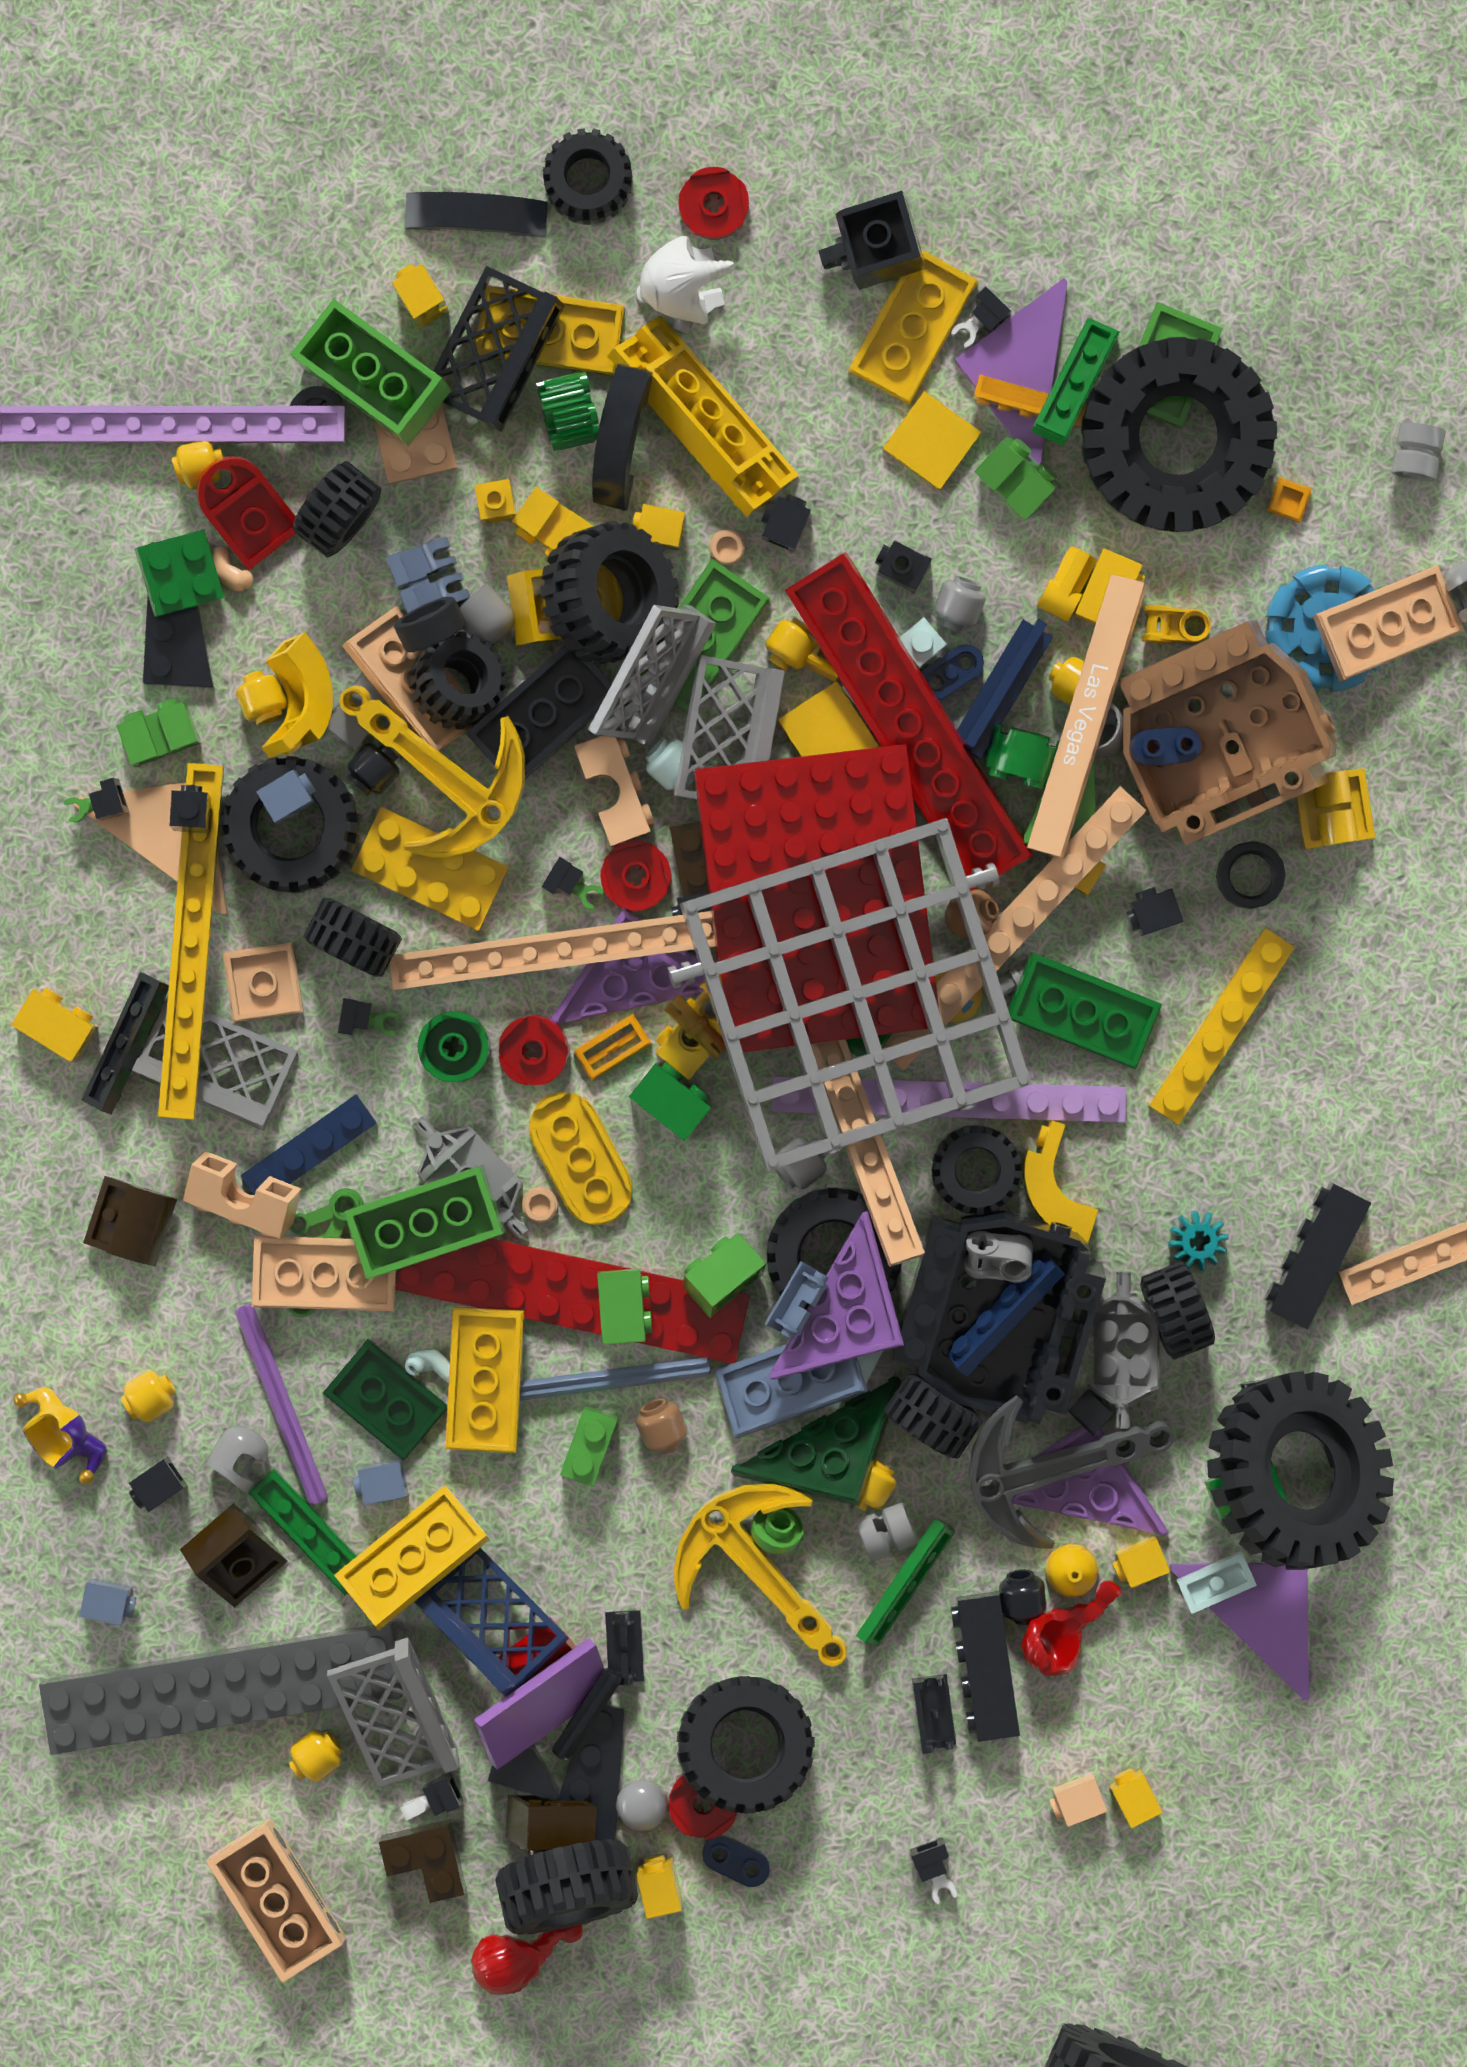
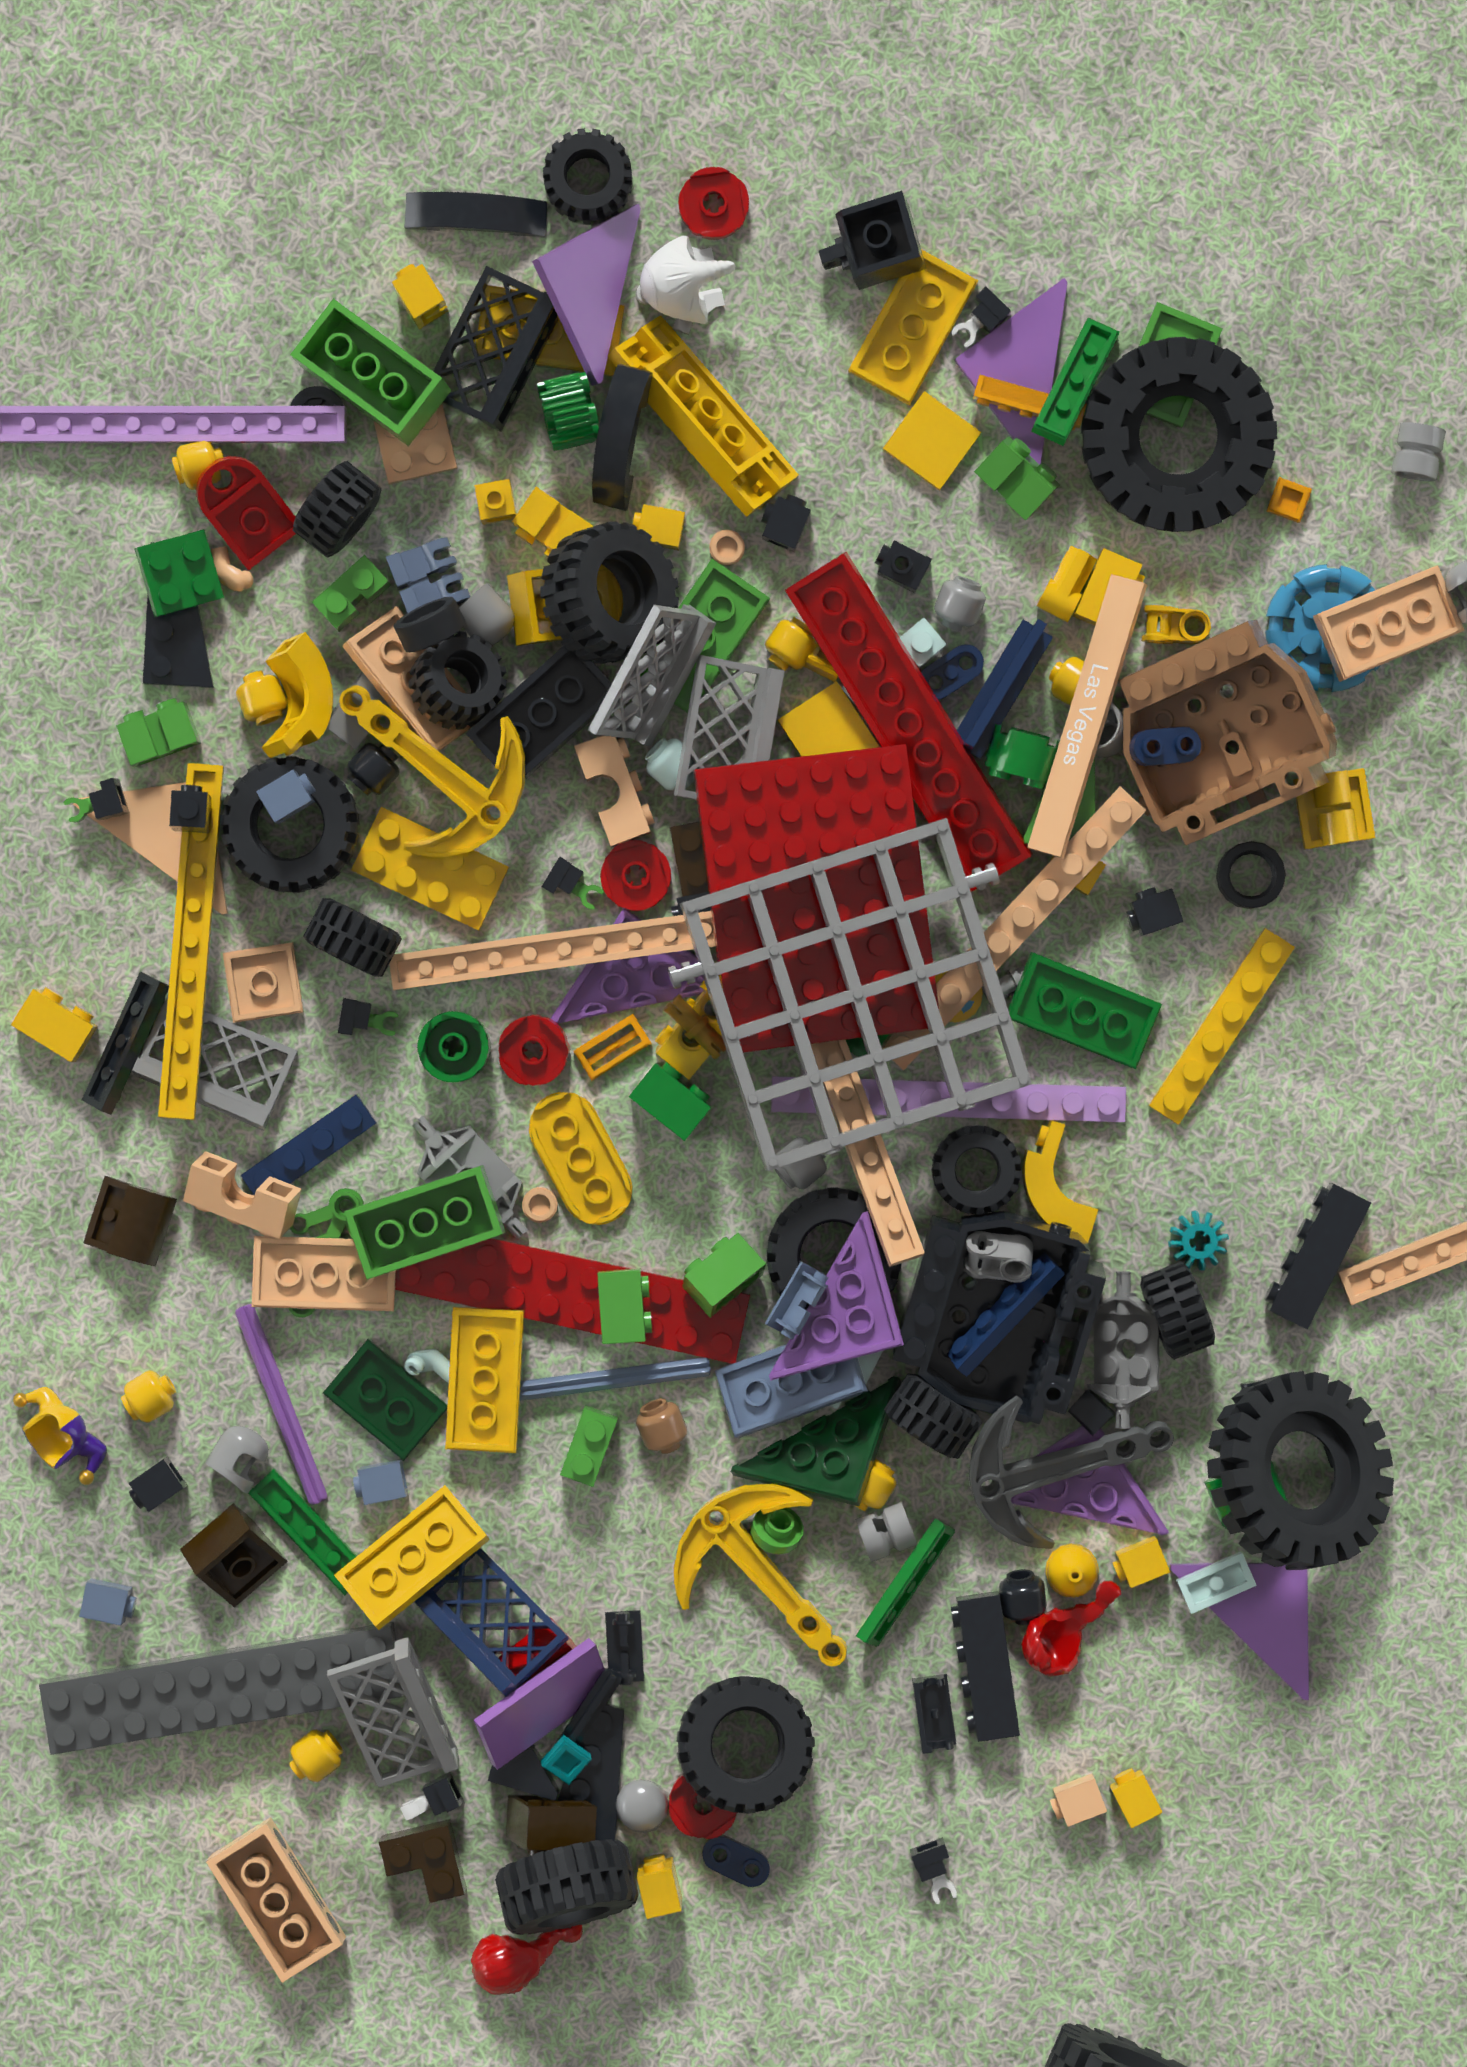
medium nougat head [944,890,999,940] -> none
none -> bright green brick [312,554,391,632]
none -> medium lavender tile [532,203,641,386]
none -> teal tile [541,1735,592,1785]

